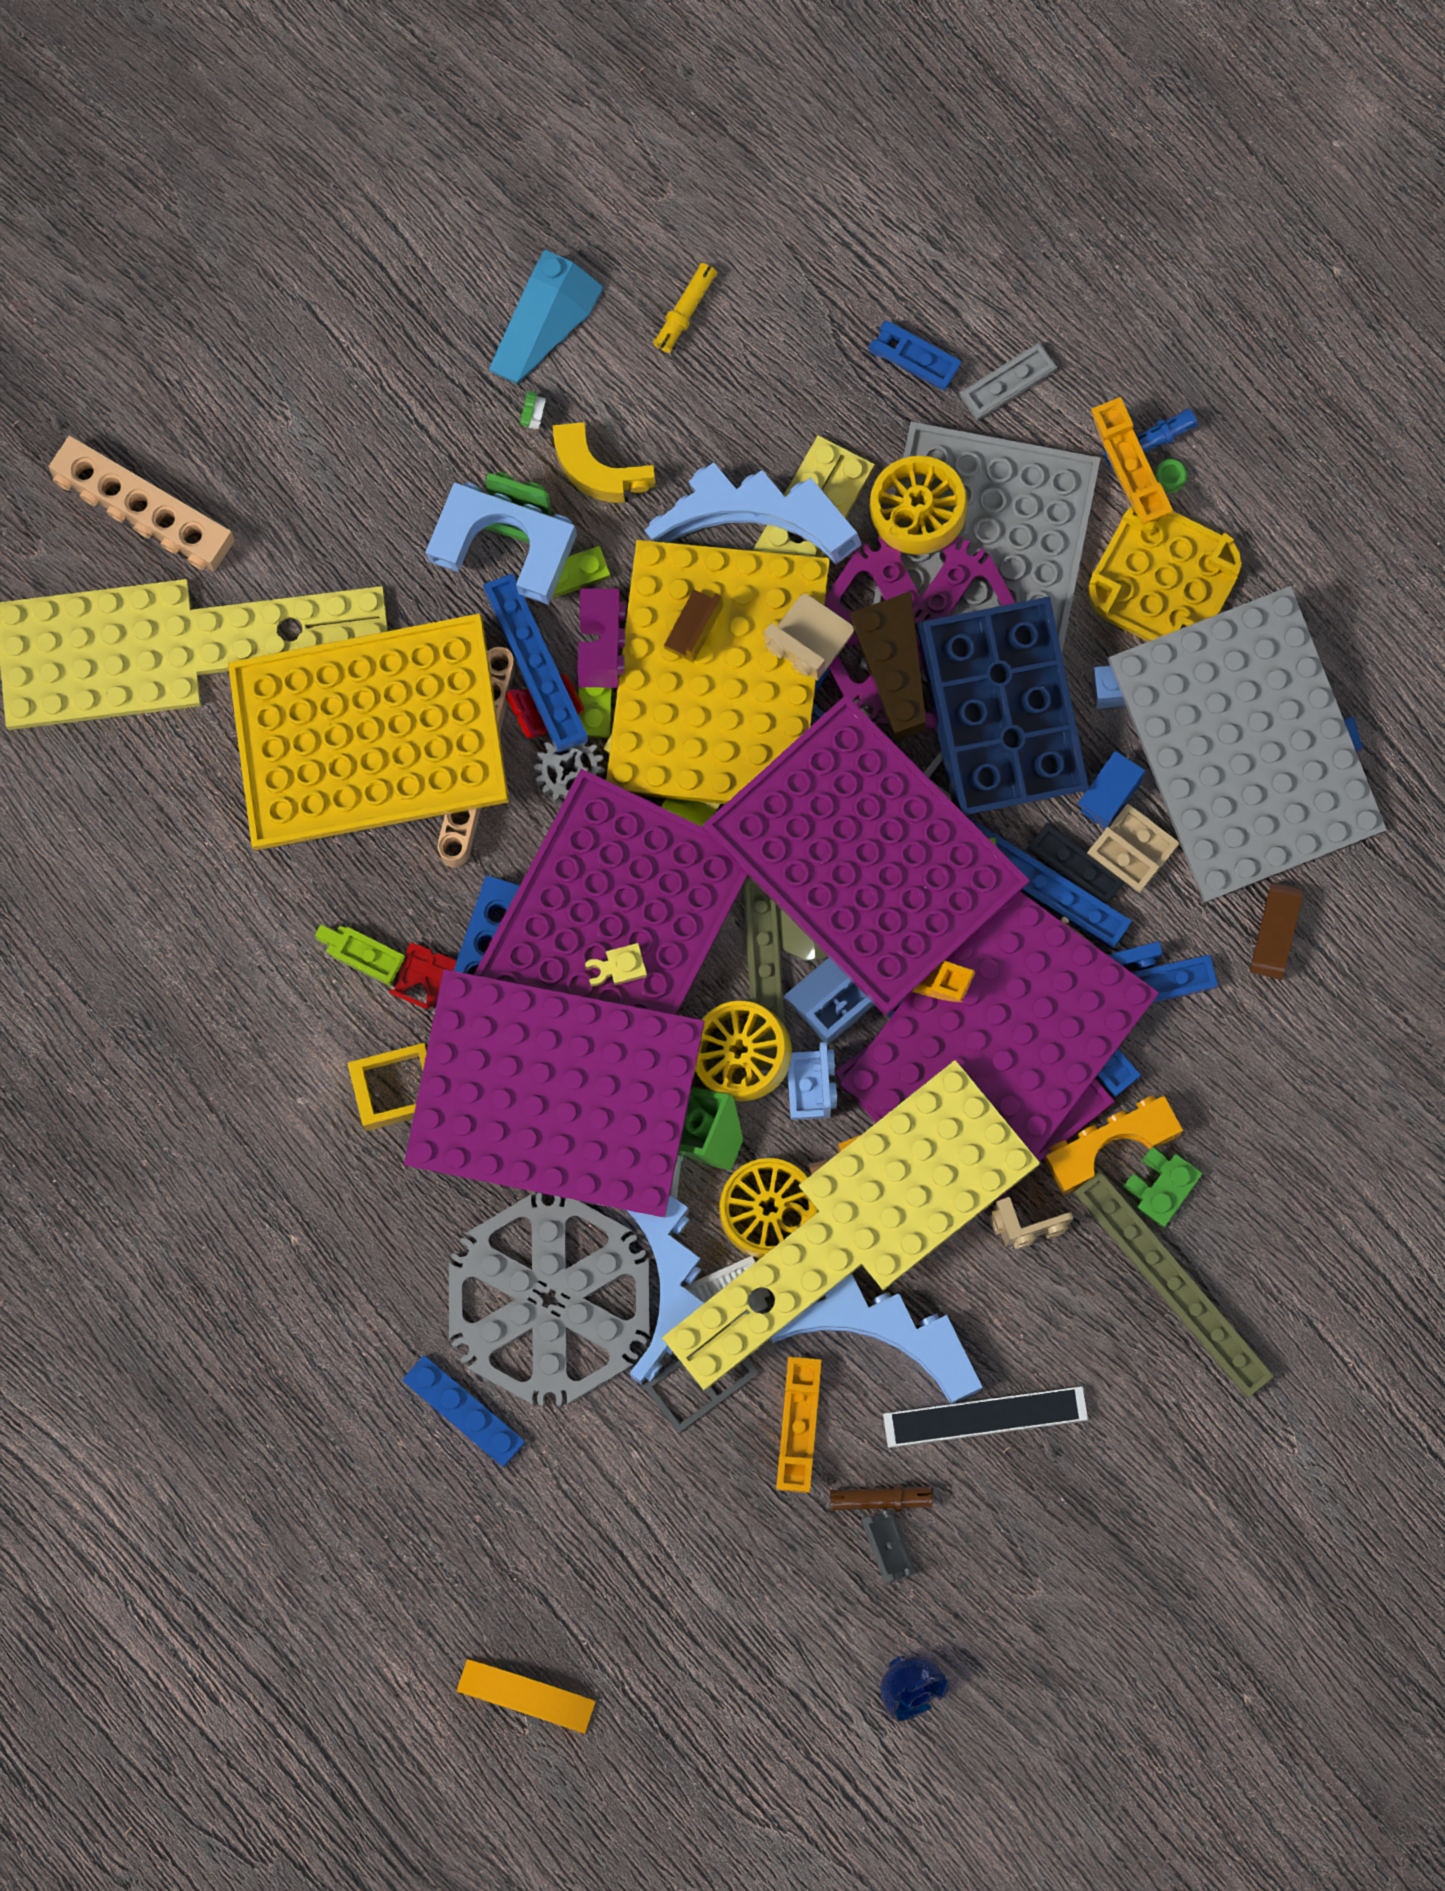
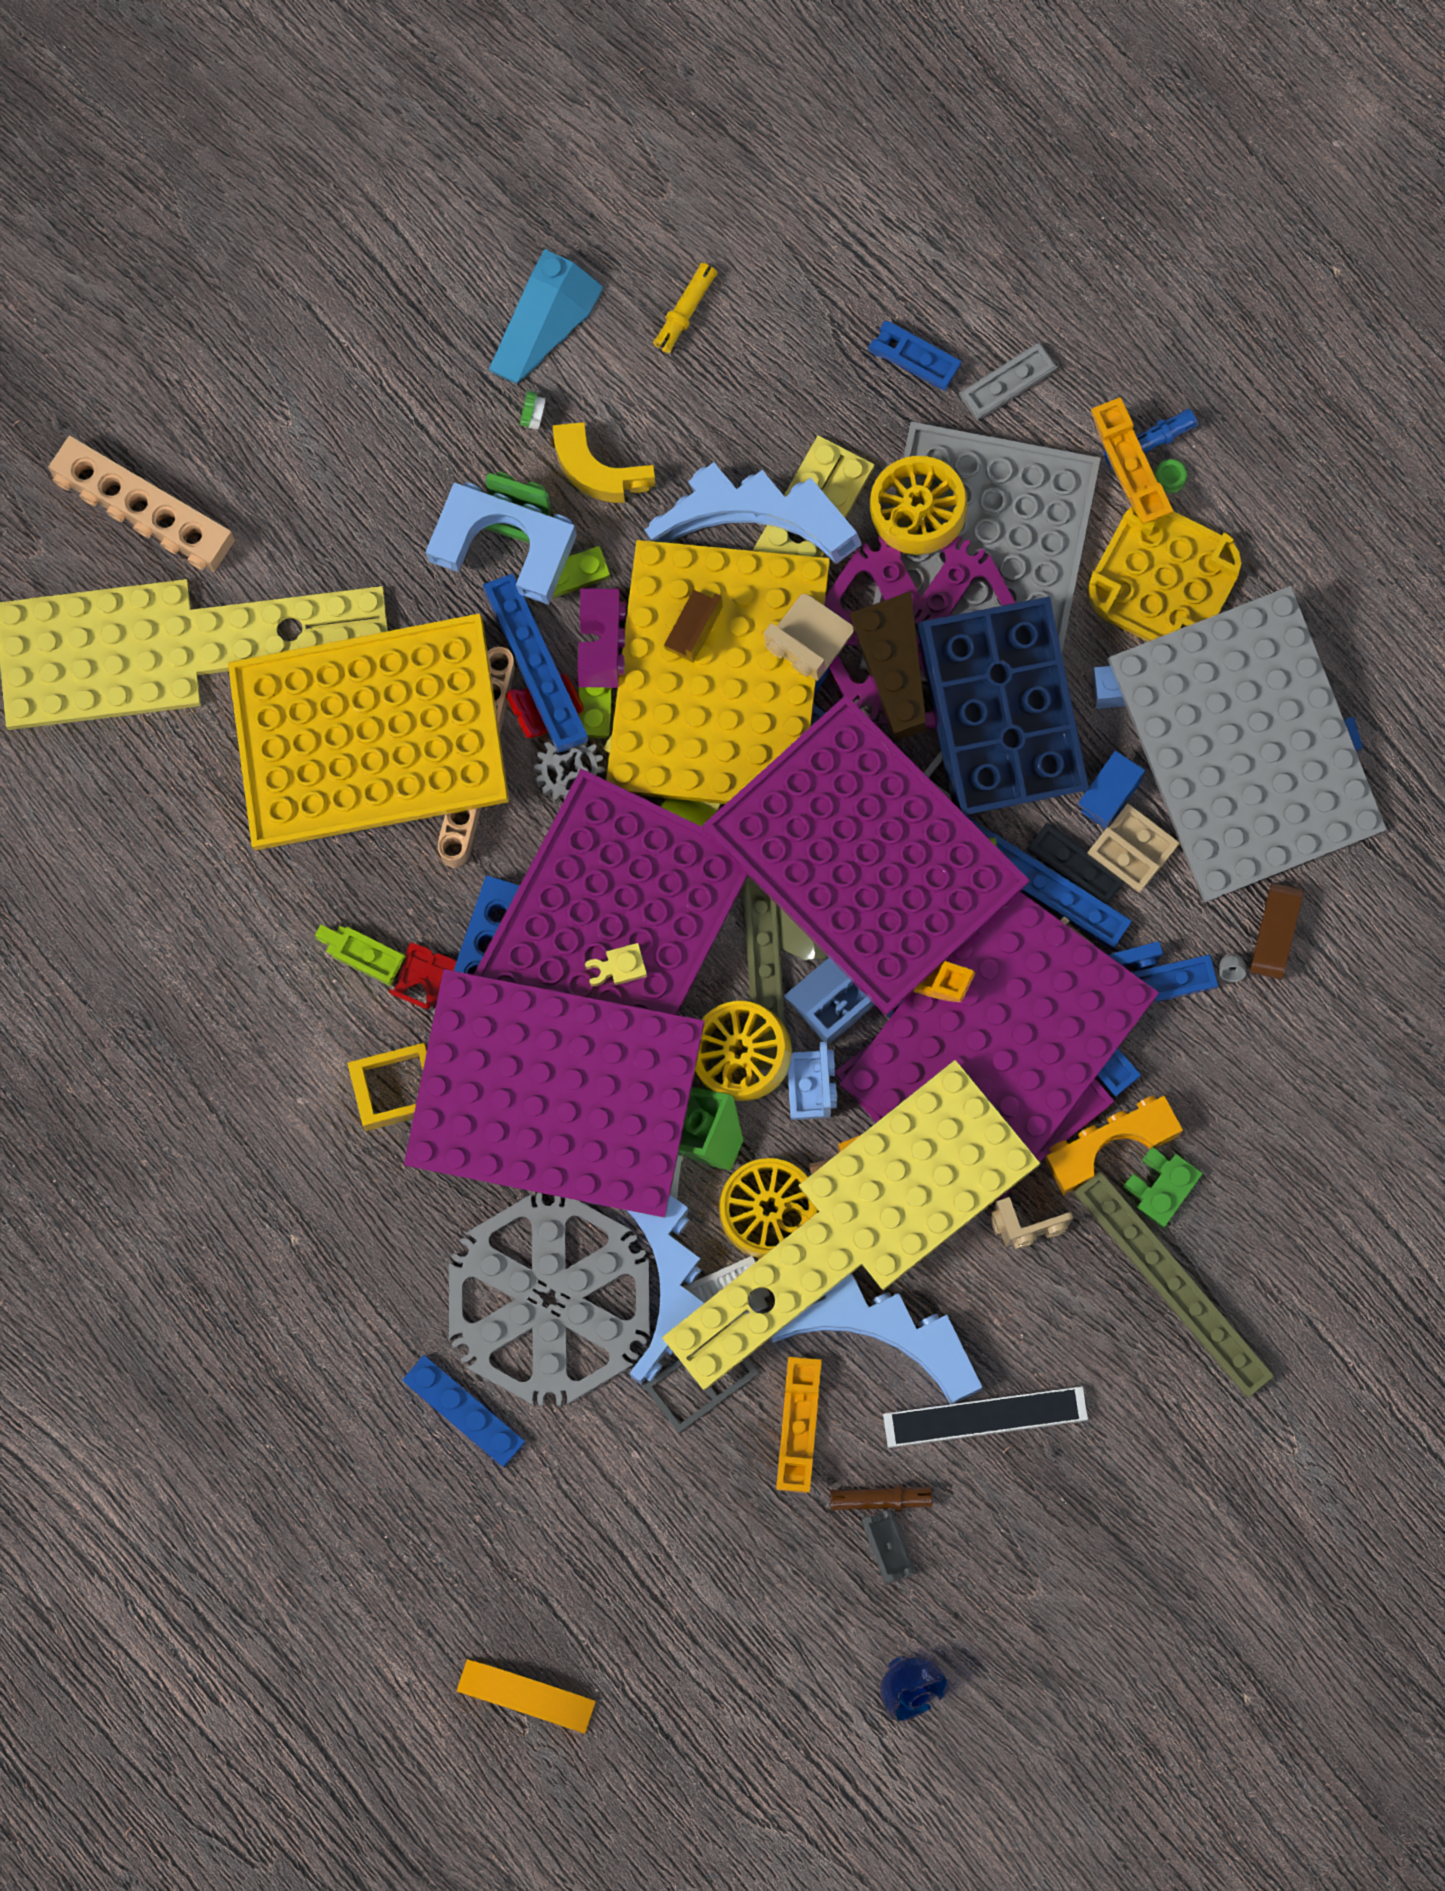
none -> light grey hinge [1219,954,1246,982]

